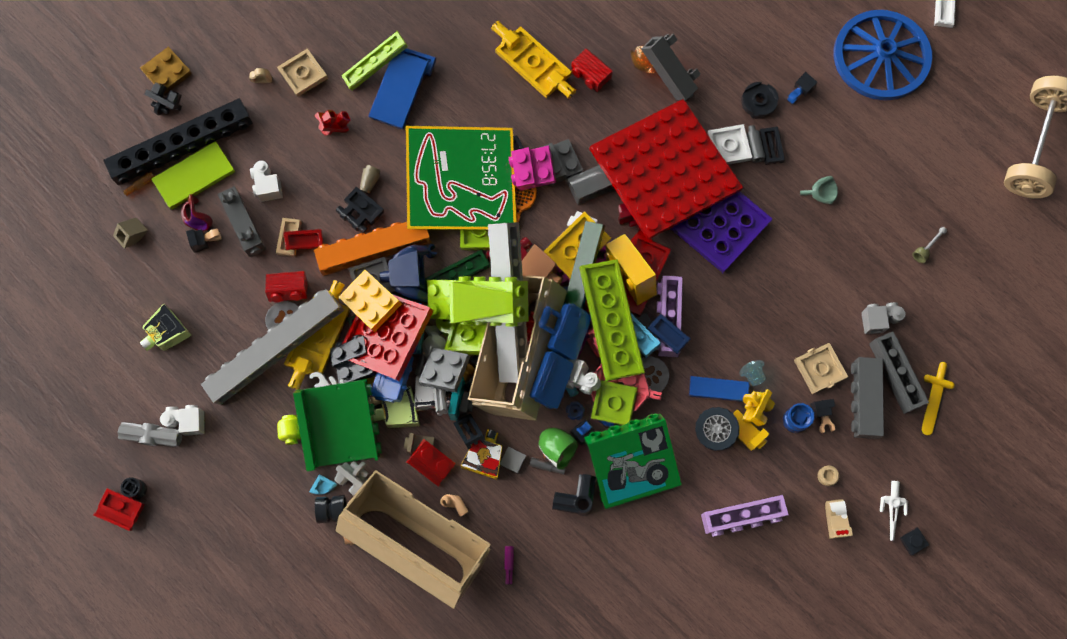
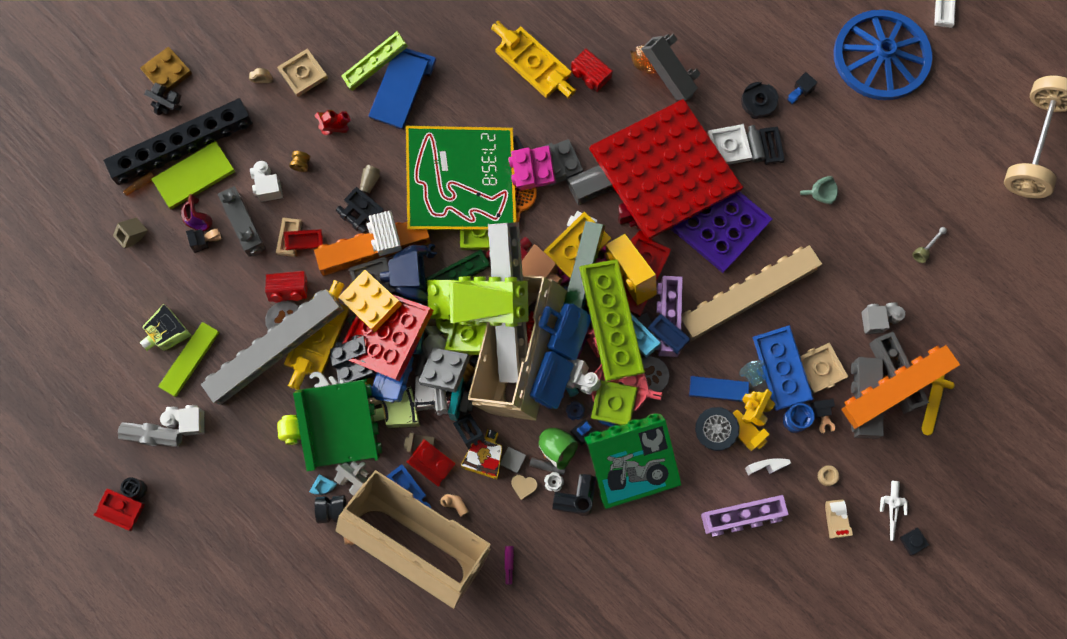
none -> lime tile [158,322,220,397]
none -> pearl gold wheel [289,151,311,172]
none -> white brick [367,210,402,256]
none -> blue plate [386,464,432,509]
none -> tan tile [511,475,537,500]
none -> white plate [544,472,564,492]
none -> tan brick [681,245,822,342]
none -> white slope [745,459,791,475]
none -> blue tile [752,325,814,411]
none -> orange brick [841,345,960,429]

